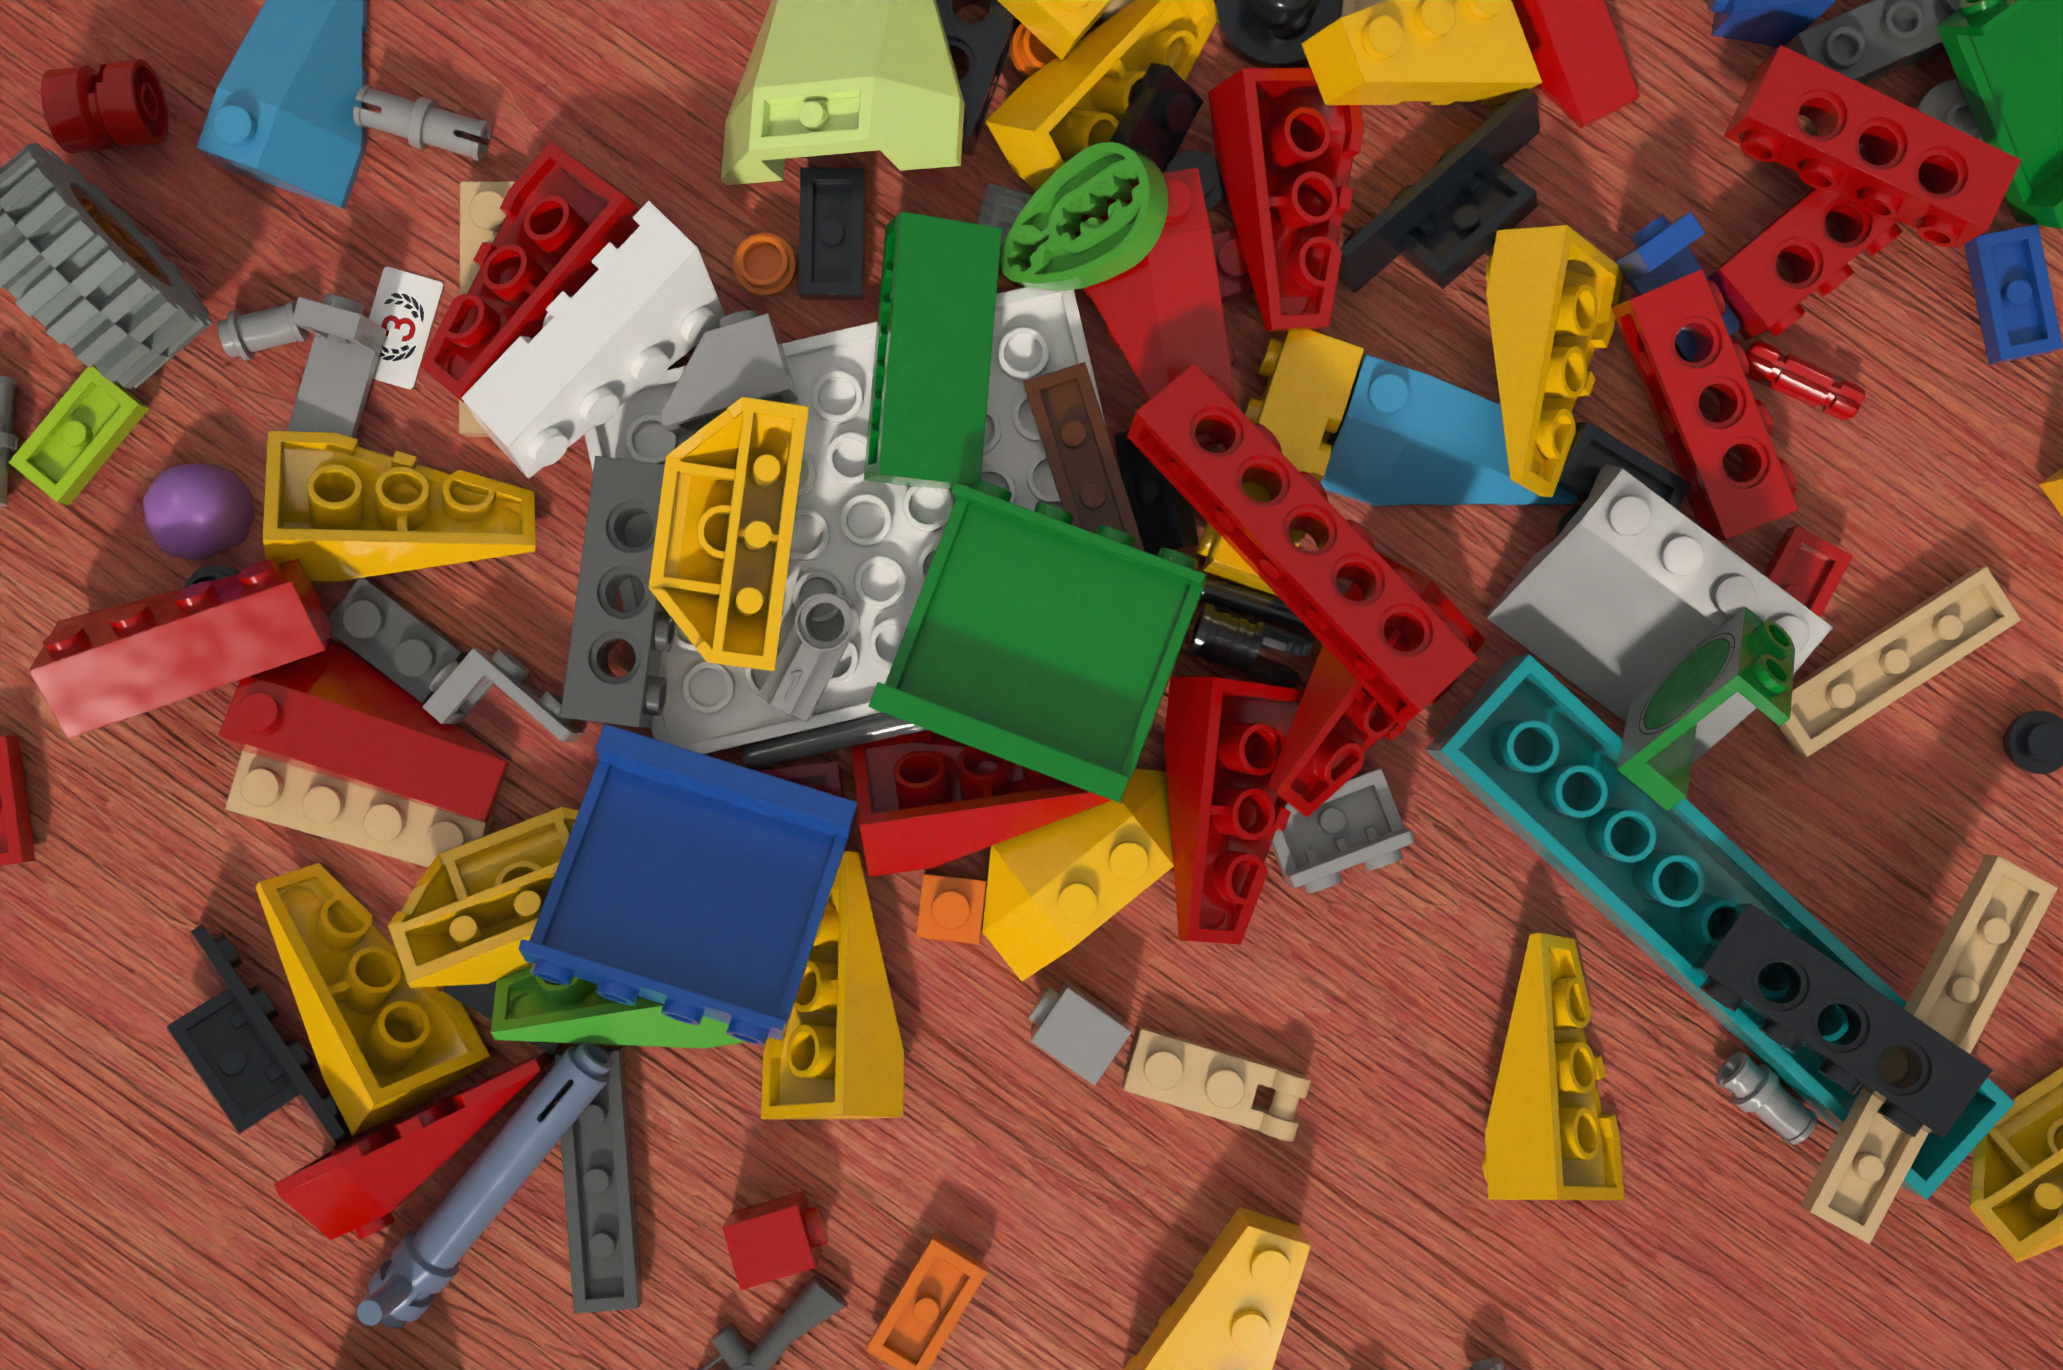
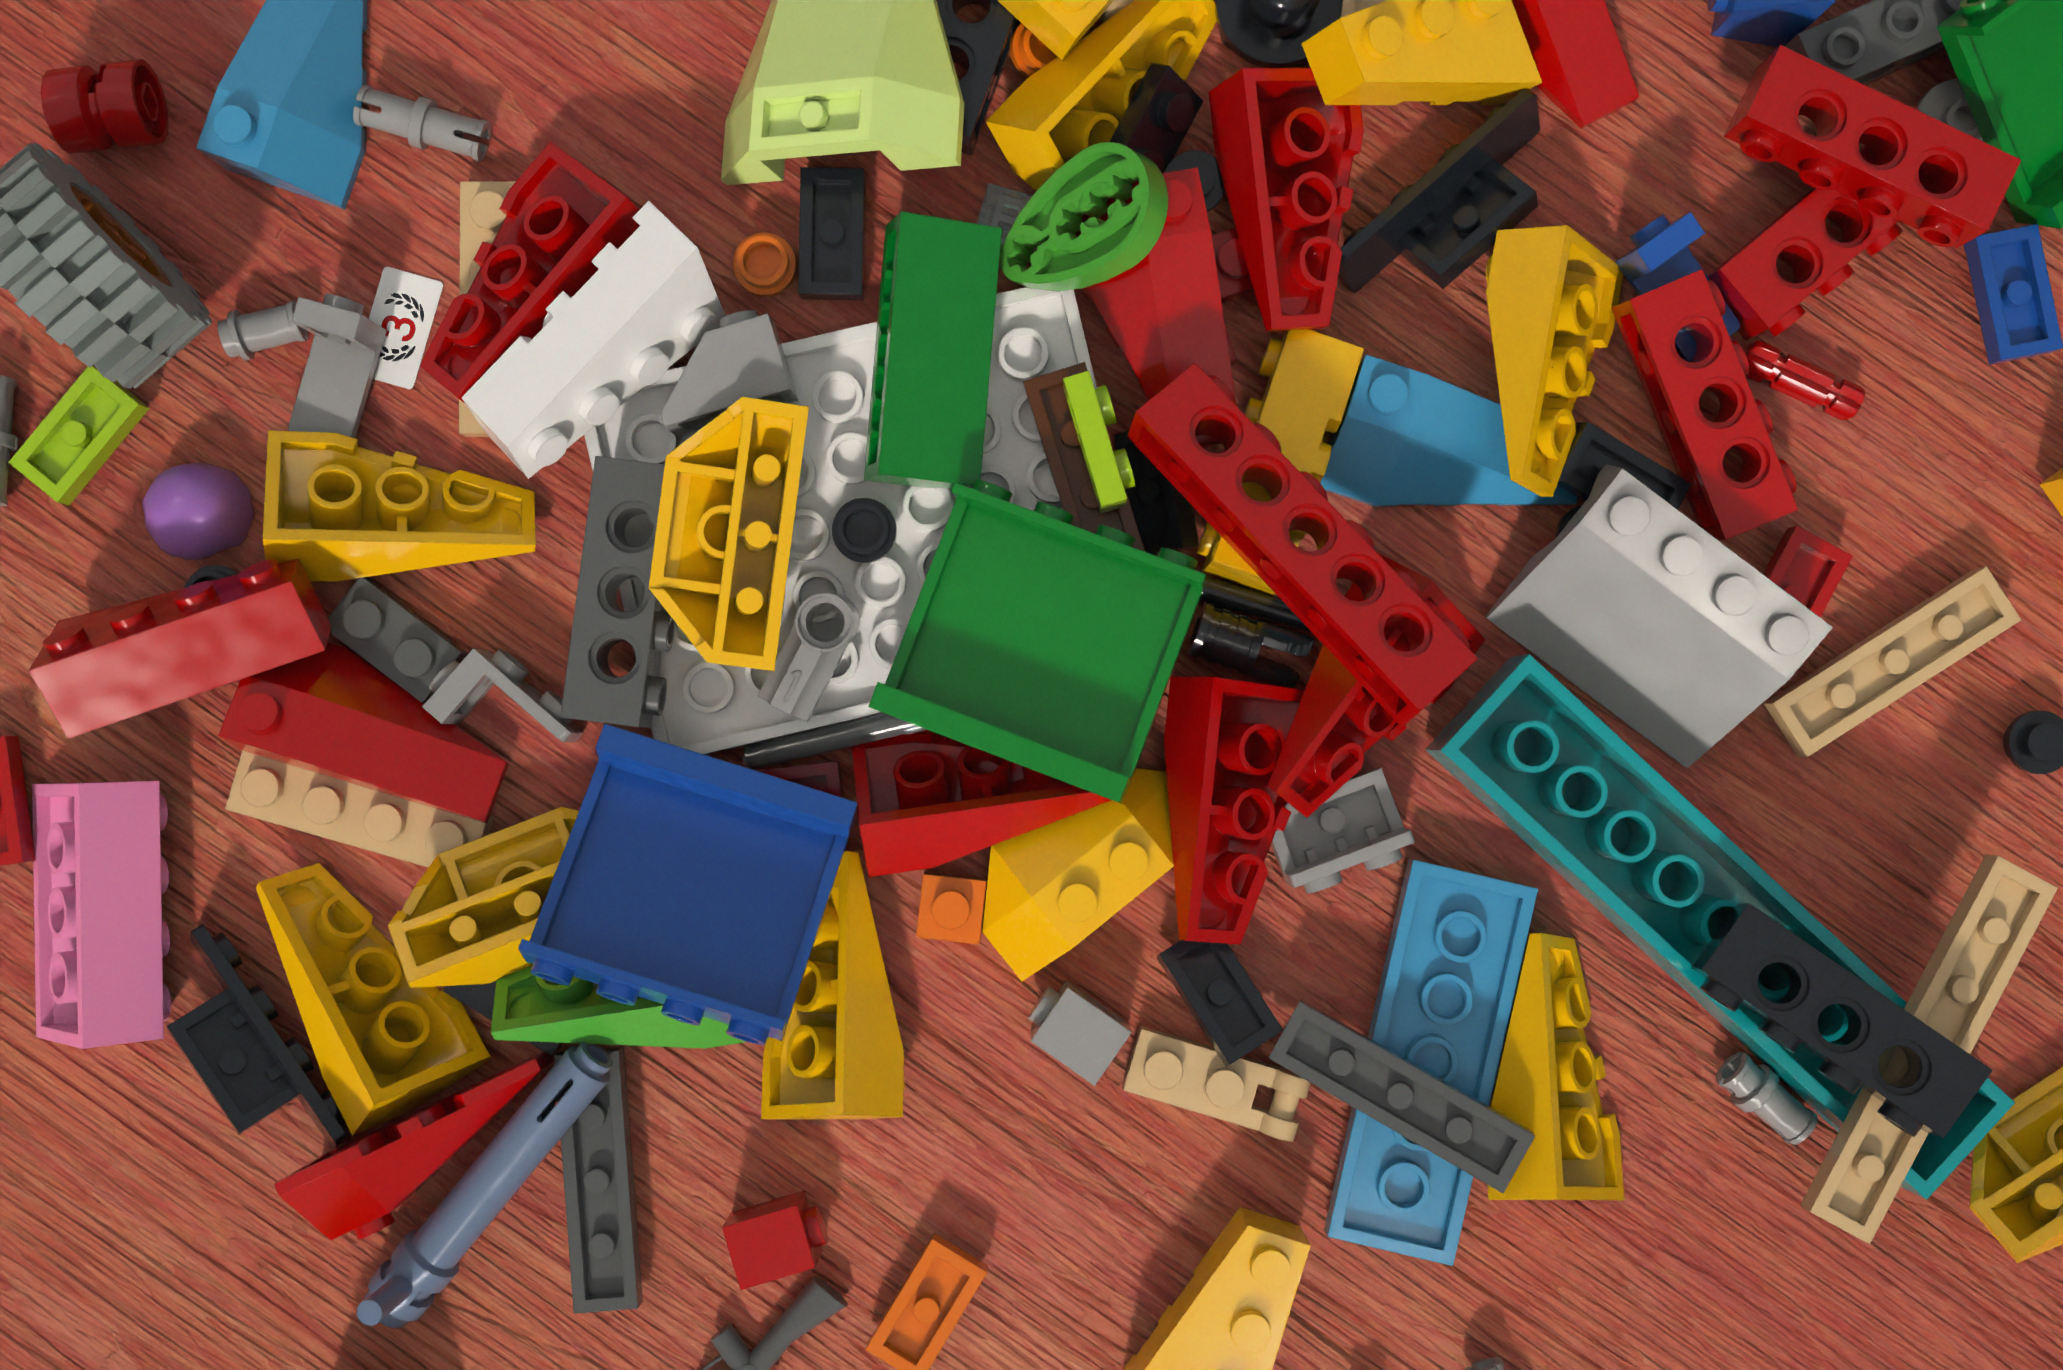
green panel [1617,606,1795,811] -> none
none -> bright pink slope [32,781,171,1049]
none -> black plate [832,498,897,563]
none -> lime plate [1063,371,1135,513]
none -> black plate [1156,940,1283,1067]
none -> dark grey plate [1269,999,1535,1193]
none -> dark azure plate [1324,858,1538,1266]

